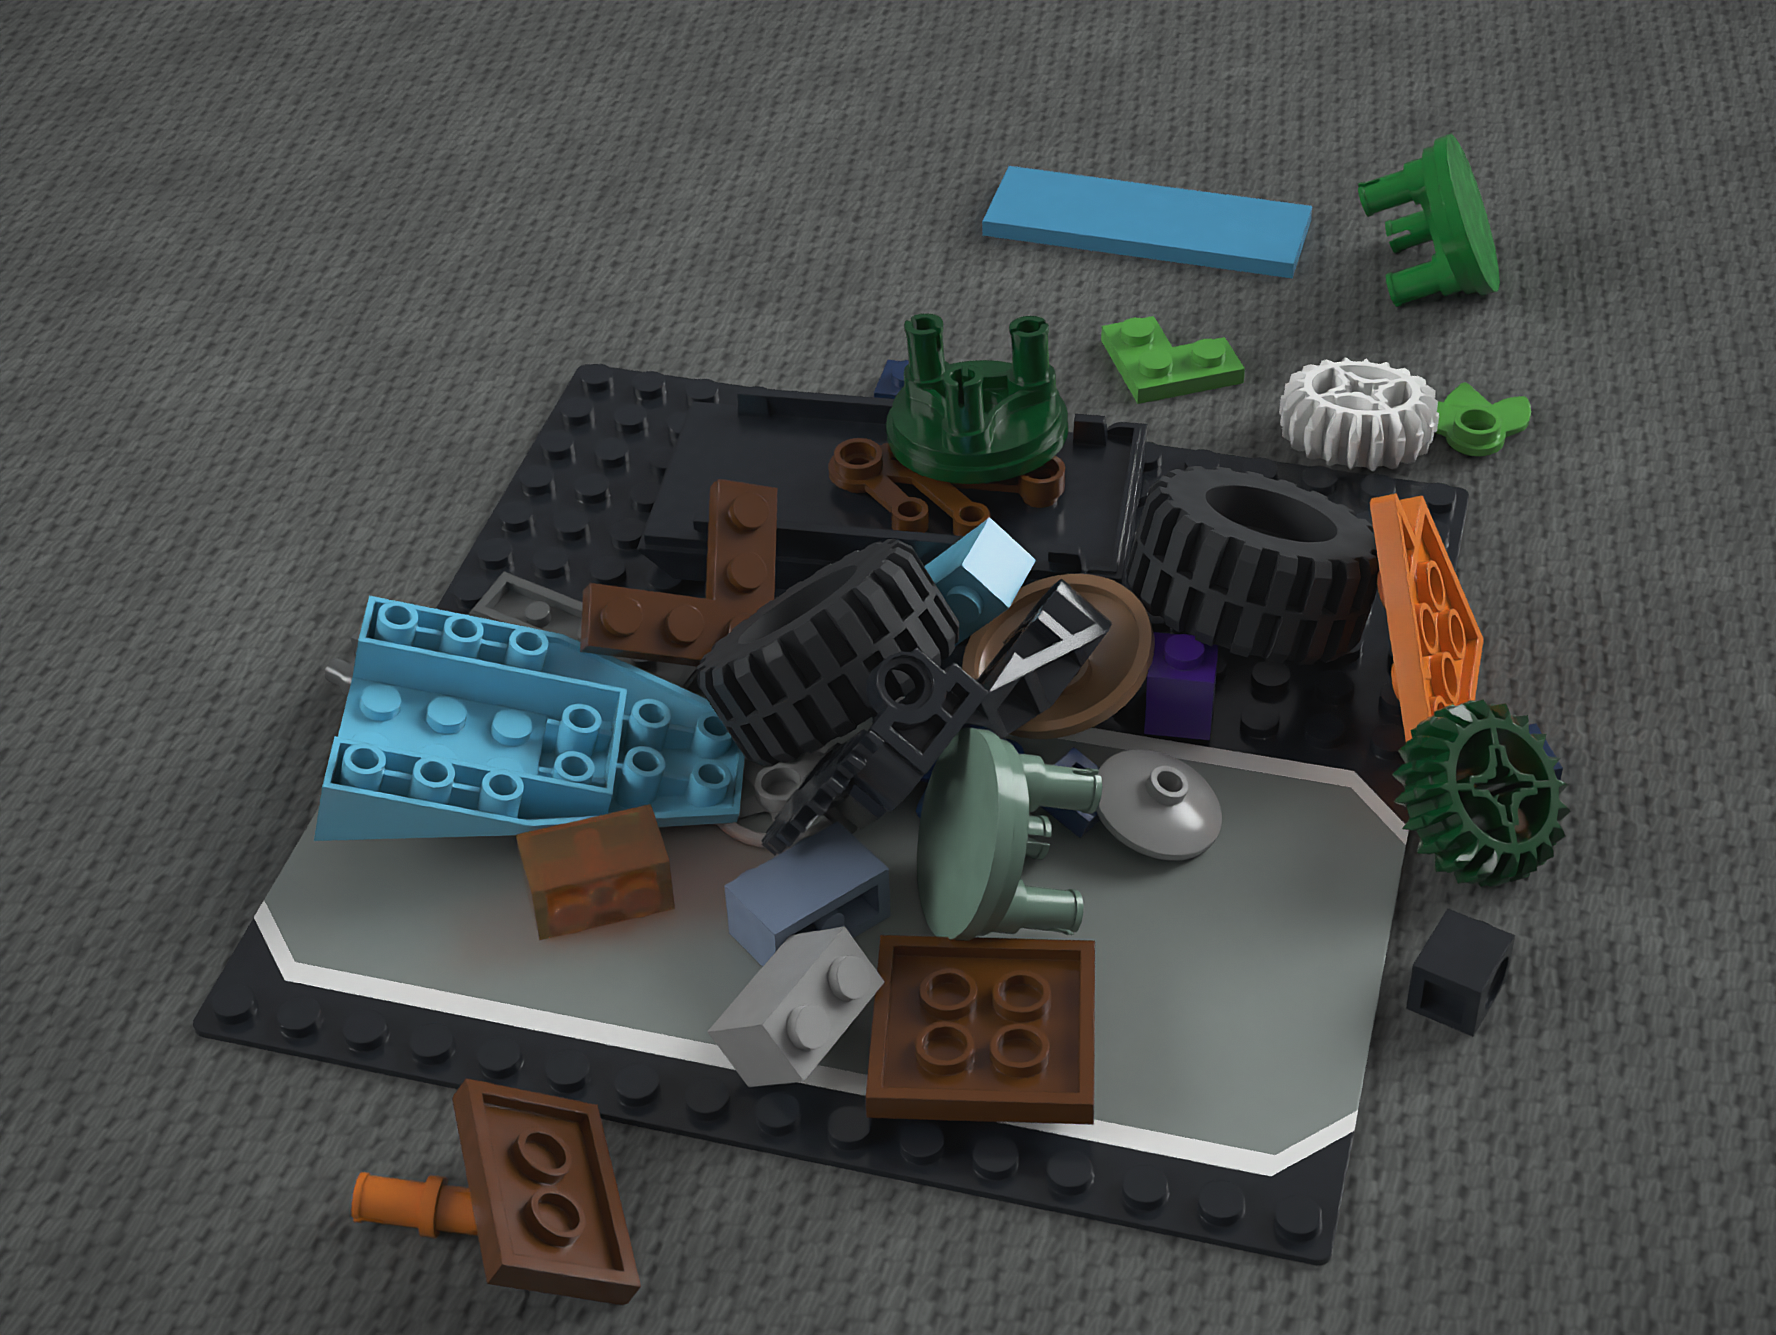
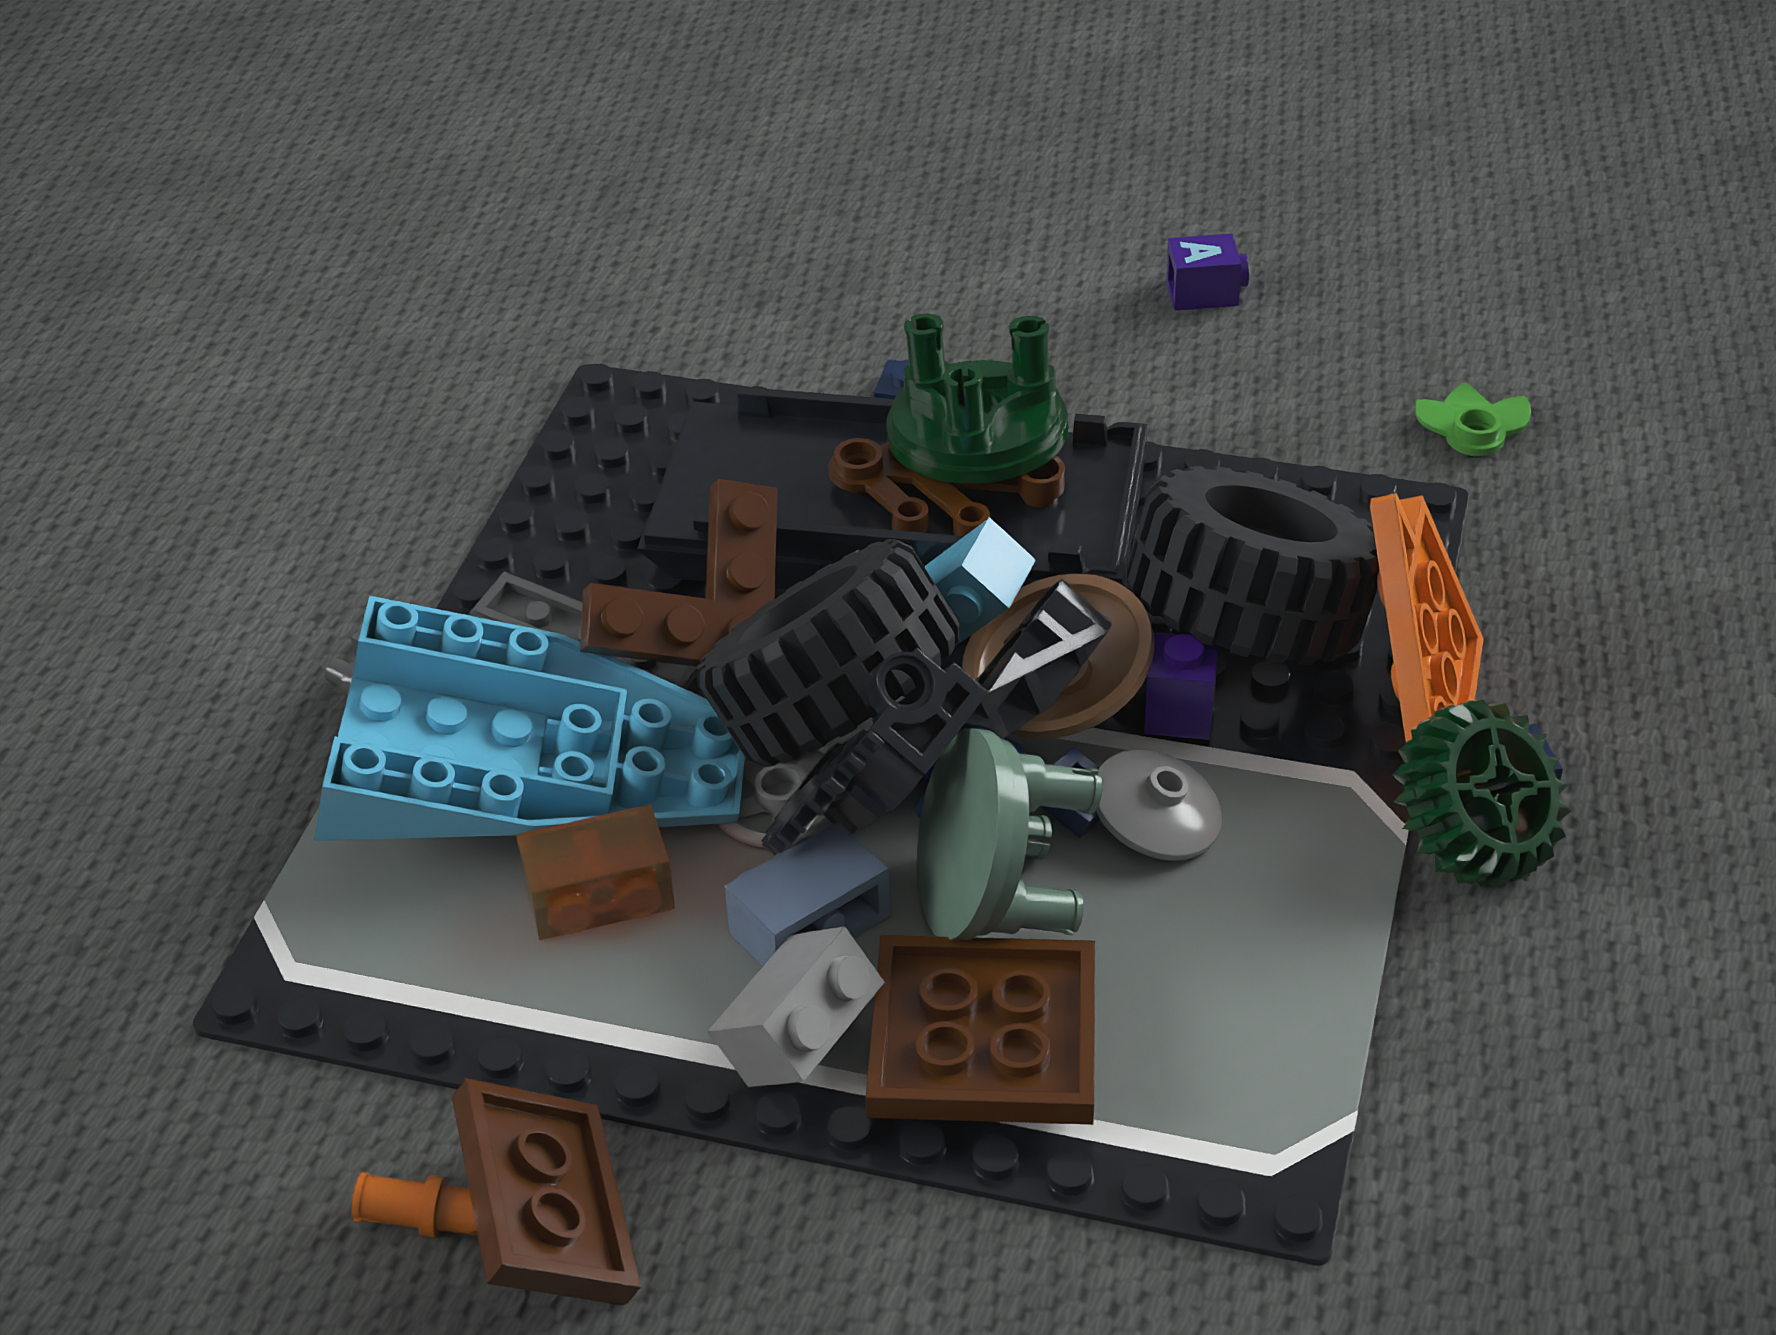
dark azure tile [982,166,1312,278] -> none
bright green plate [1101,316,1245,404] -> none
white gear [1279,357,1439,471] -> none
green piece [1358,134,1500,307] -> none
black brick [1406,908,1515,1037] -> none
none -> dark purple brick [1166,234,1249,311]

